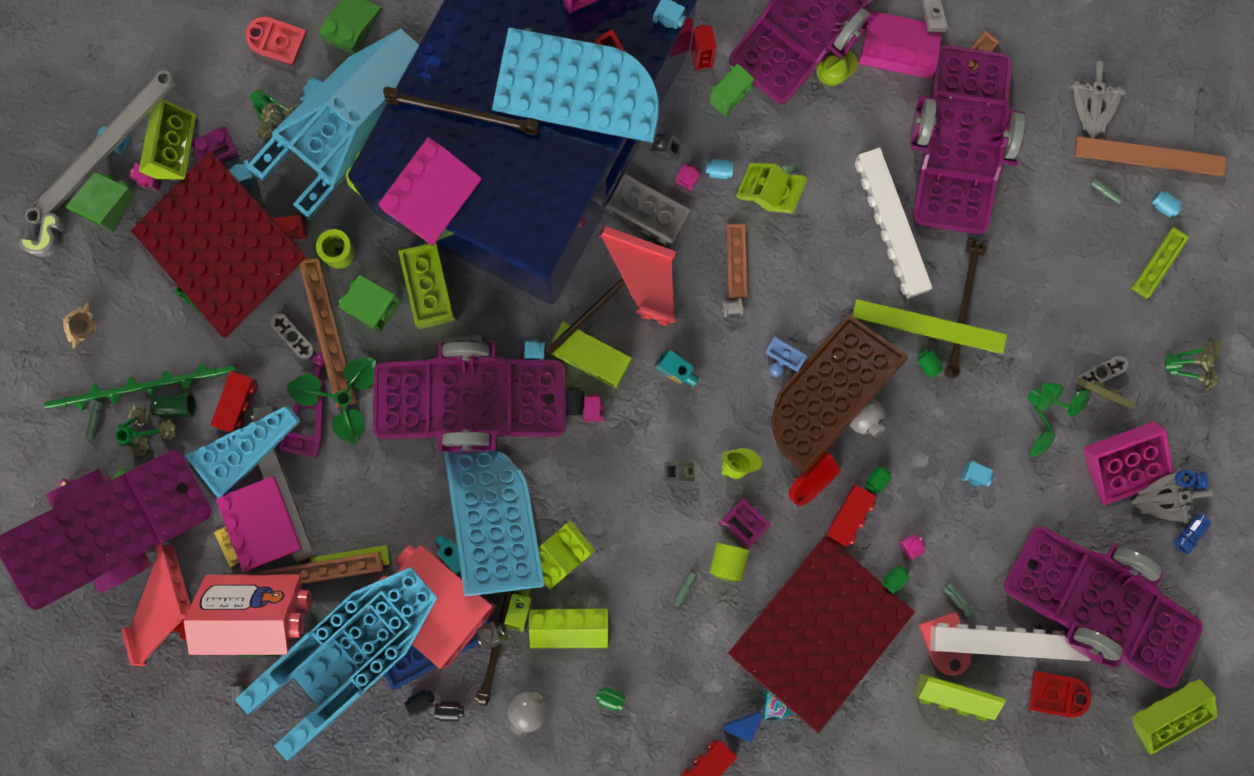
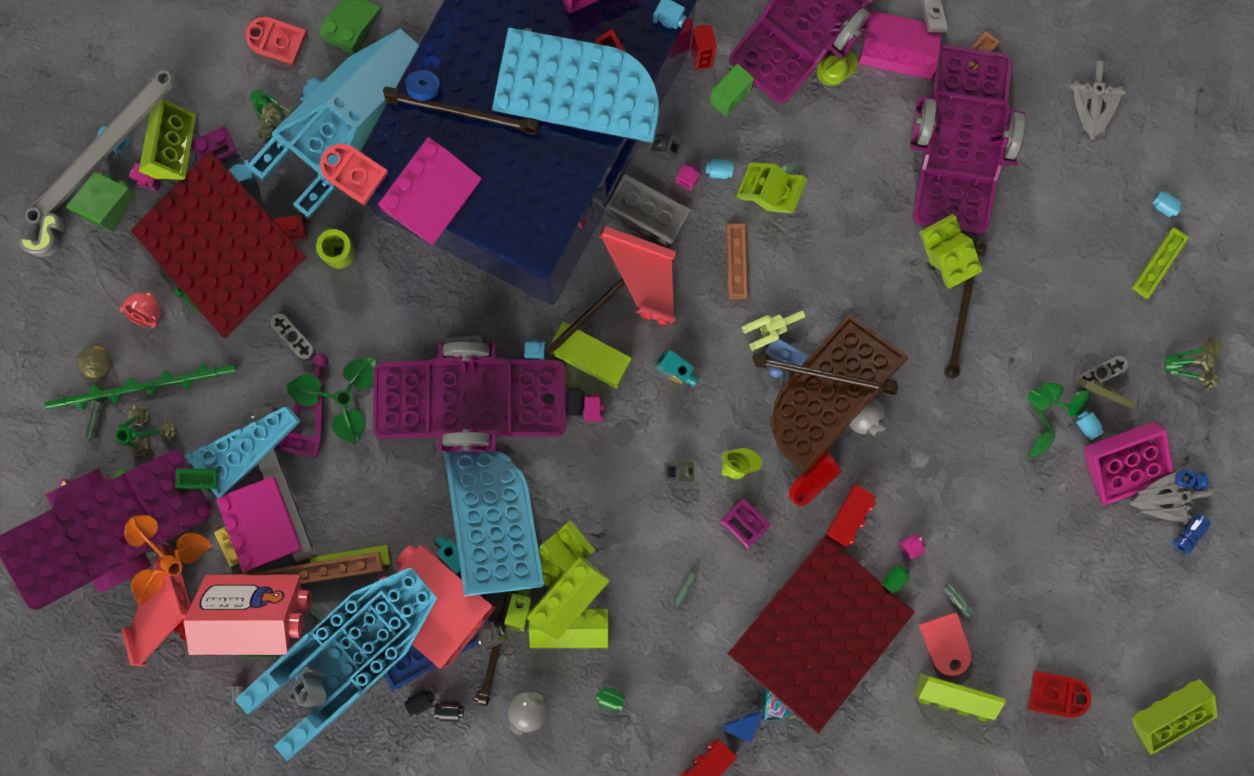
tan hair [63,302,97,348] -> none
dark green plant [150,391,196,418] -> none
red brick [210,371,257,433] -> none
nougat tile [299,258,356,408] -> none
bright green slope [338,275,400,333] -> none
lime piece [398,242,456,329] -> none
lime piece [709,542,750,582] -> none
light grey bush [722,298,743,317] -> none
lime tile [852,299,1008,354] -> none
white brick [855,148,932,299] -> none
green brick [864,466,892,496] -> none
green brick [917,349,944,379] -> none
white brick [930,623,1090,661] -> none
medium azure brick [960,461,993,487] -> none
magenta piece [1003,526,1203,688] -> none
nougat tile [1074,137,1226,176] -> none
sand green piece [1090,179,1121,204] -> none
none -> olive hair [77,346,112,378]
none -> coral cylinder [120,292,161,328]
none -> orange plant [124,515,213,605]
none -> green plate [175,468,217,489]
none -> light grey pin [286,665,326,710]
none -> coral tile [320,144,388,206]
none -> blue piece [406,70,439,101]
none -> lime slope [527,554,610,640]
none -> yellowish green plant [741,311,805,351]
none -> dark brown hinge [752,353,898,395]
none -> lime bracket [919,214,982,289]
none -> medium azure brick [1076,410,1104,440]

